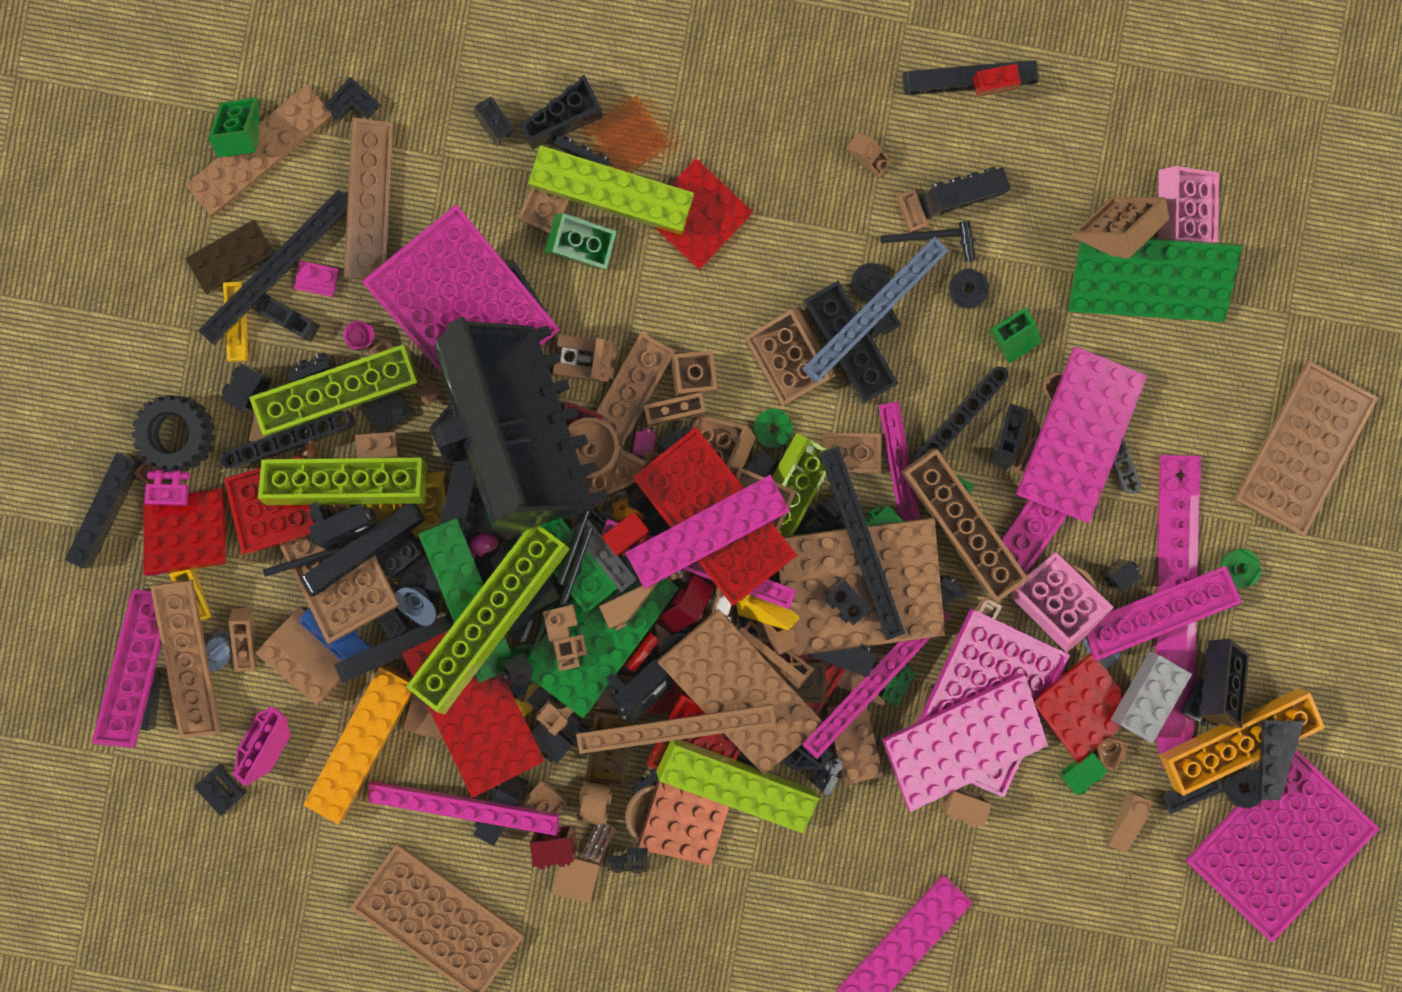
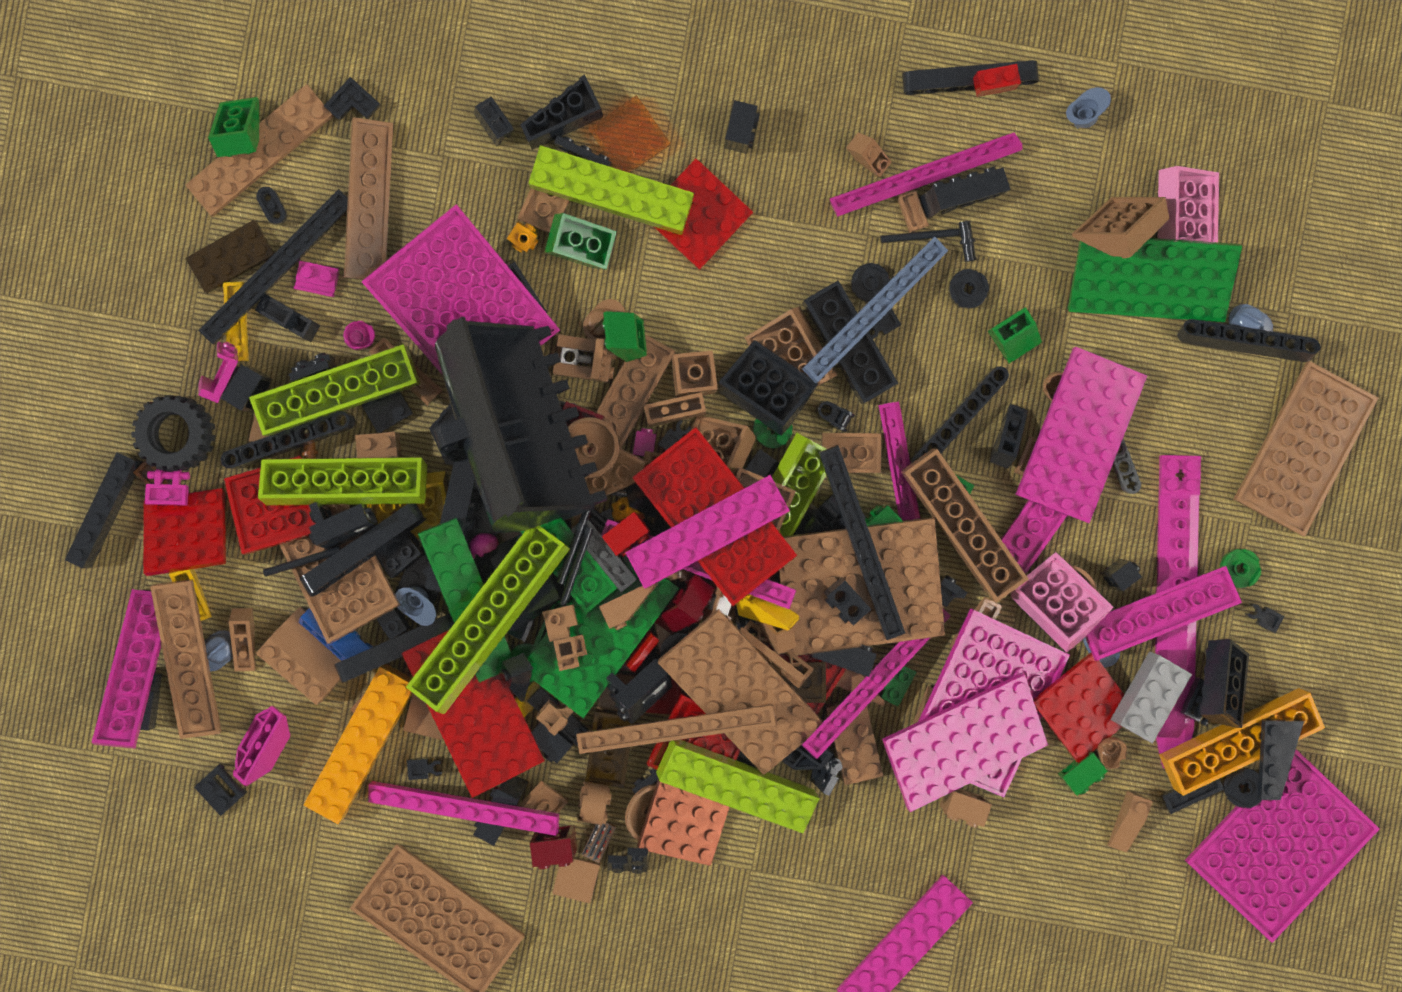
none -> dark pink panel [198,341,238,403]
none -> black plate [256,187,288,225]
none -> black plate [407,758,443,780]
none -> light orange brick [507,221,539,253]
none -> medium nougat piece [583,299,625,340]
none -> green slope [603,311,647,362]
none -> black slope [718,340,819,436]
none -> black brick [724,100,760,154]
none -> black piece [816,401,855,433]
none -> dark pink plate [830,132,1023,217]
none -> sand blue piece [1066,87,1111,129]
none -> black beam [1177,319,1321,362]
none -> sand blue piece [1229,304,1273,341]
none -> black plate [1245,603,1284,634]

